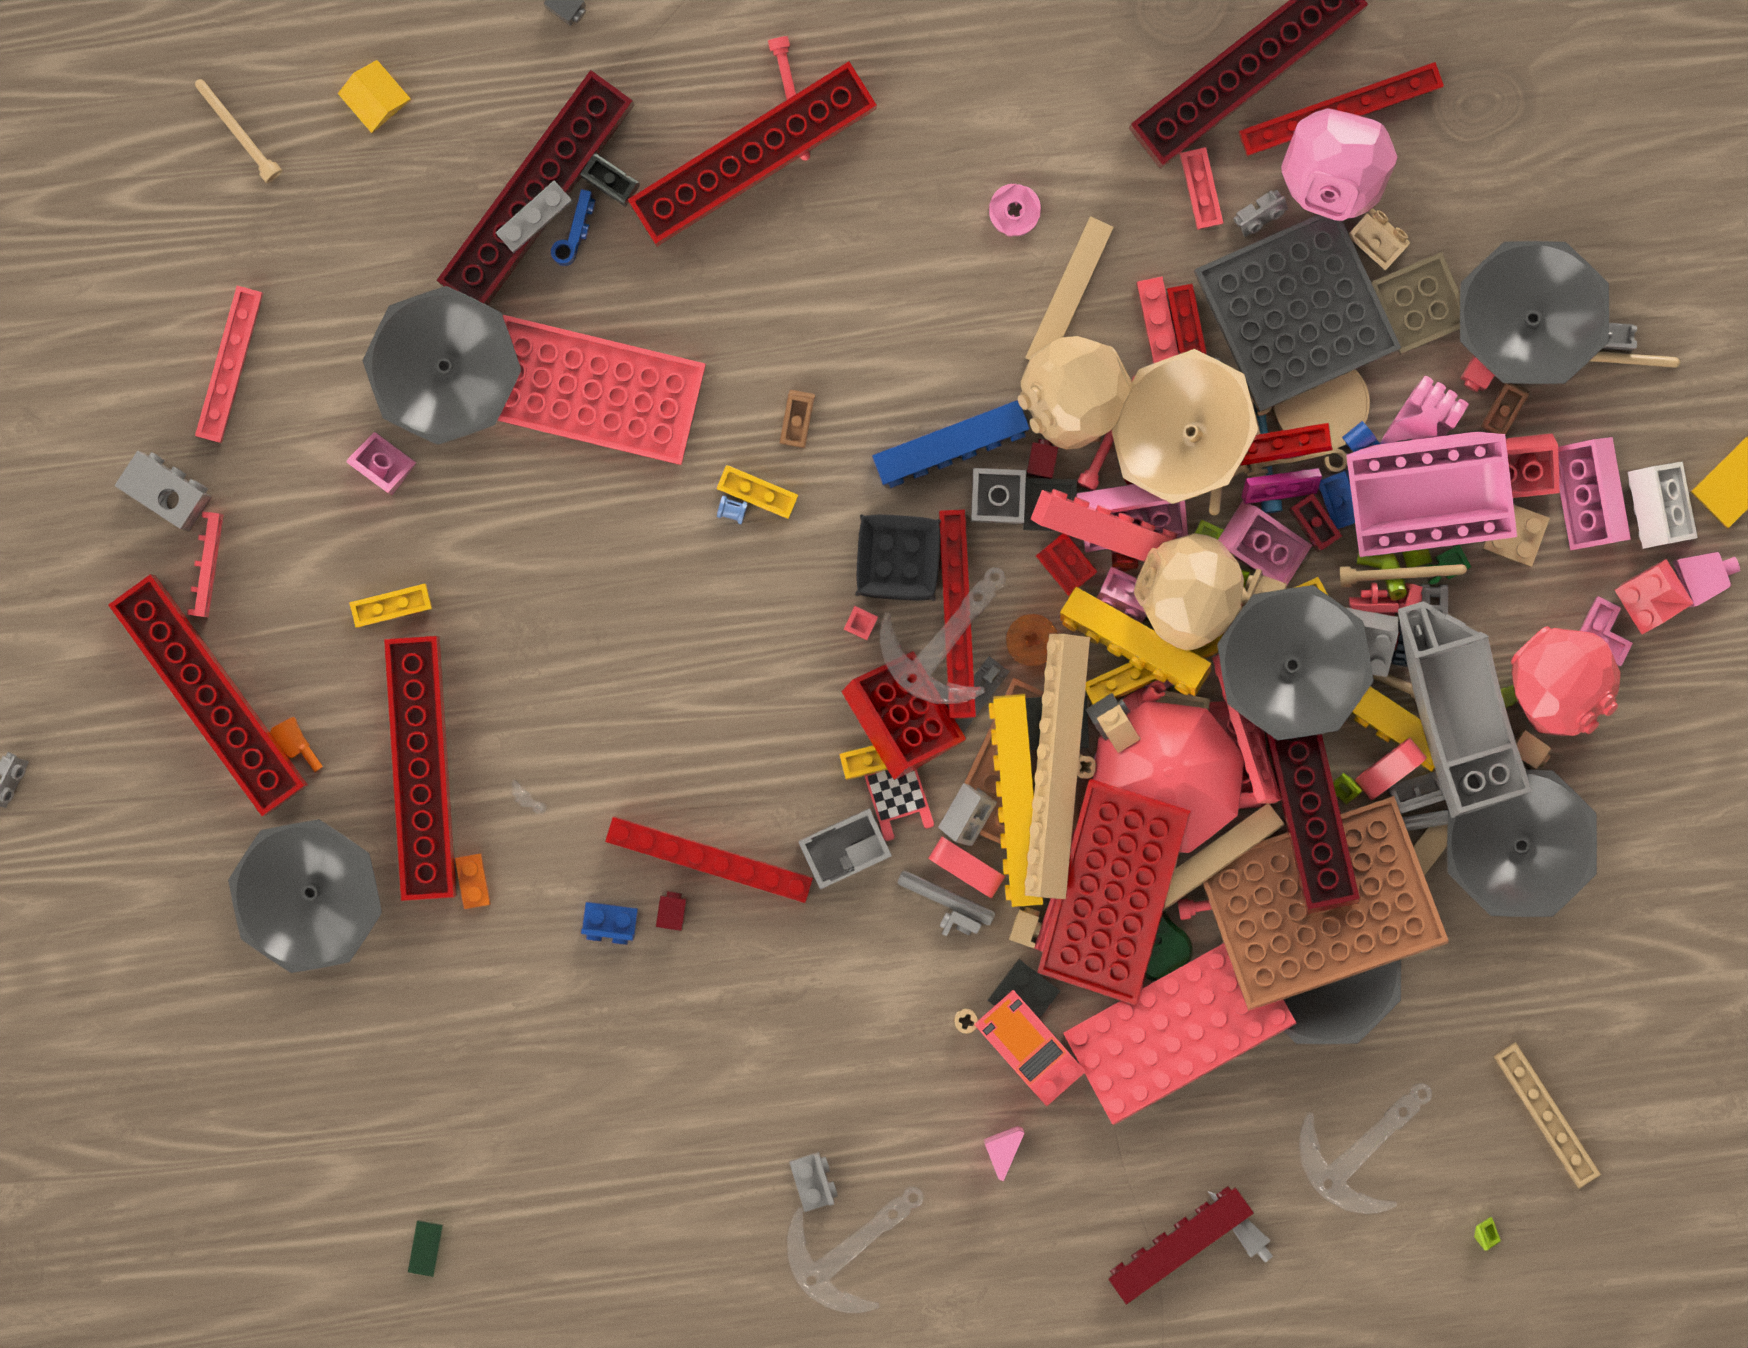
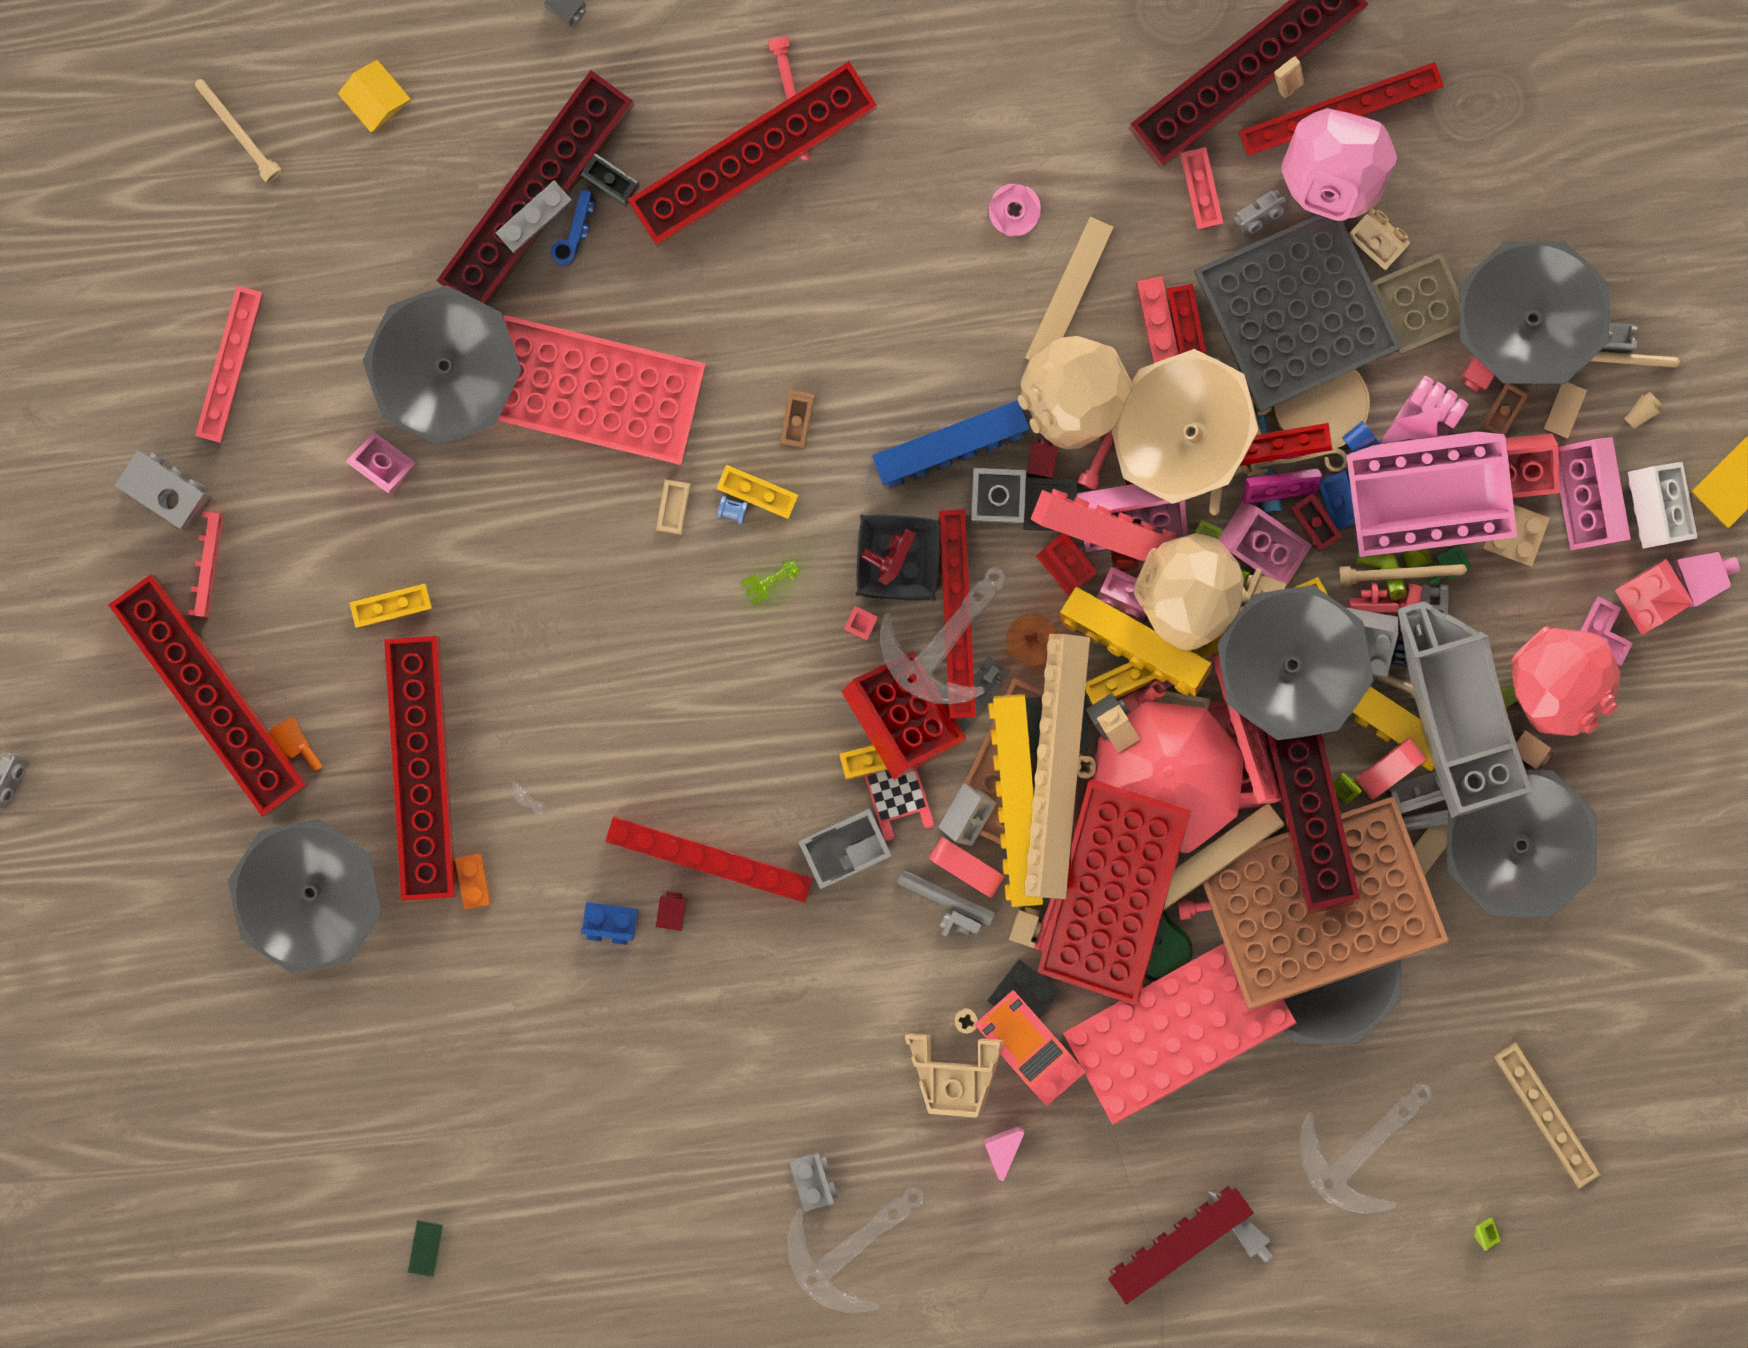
none -> tan tile [656,479,691,535]
none -> clear neon green hinge [741,559,800,605]
none -> dark red plate [861,529,916,585]
none -> tan wing [905,1033,1004,1118]
none -> tan tile [1274,56,1305,99]
none -> tan tile [1543,382,1587,439]
none -> tan cone [1624,392,1663,430]

